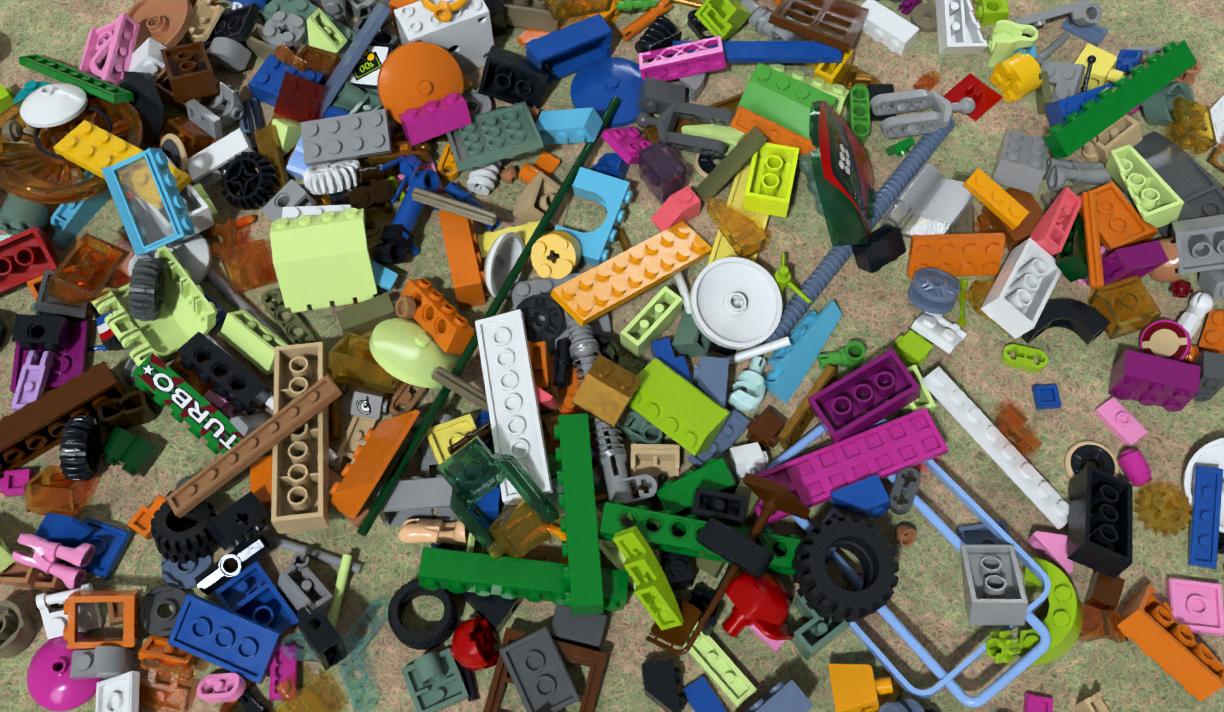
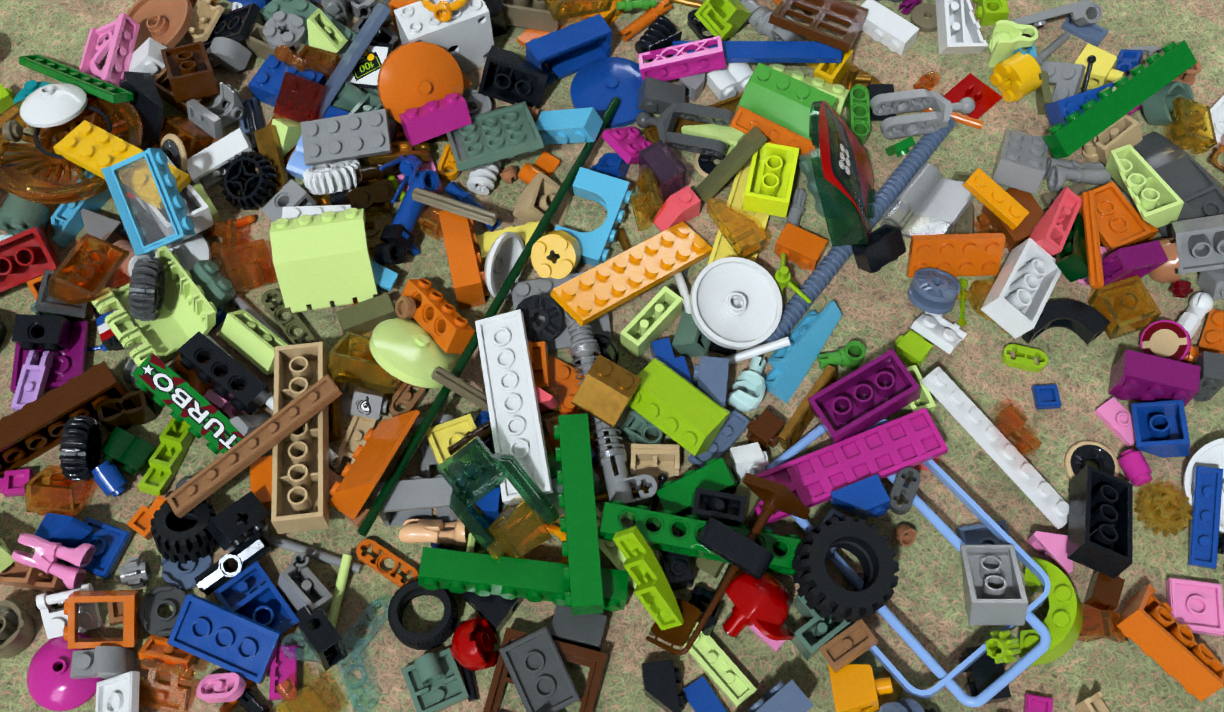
black pin [553,339,572,388] -> none
none -> light grey slope [80,209,124,254]
none -> blue brick [91,460,128,498]
none -> light grey gear [119,556,151,590]
none -> lime slope [137,417,194,496]
none -> sand green brick [189,260,236,309]
none -> orange beam [356,539,418,588]
none -> clear orange brick [418,206,443,241]
none -> clear yellow plate [630,169,662,231]
none -> white brick [706,63,754,101]
none -> orange brick [774,222,828,271]
none -> light grey axle [784,188,806,227]
none -> medium nougat plate [819,618,879,673]
none -> orange bar [920,107,984,130]
none -> black brick [959,646,1011,704]
none -> blue slope [1131,400,1190,458]

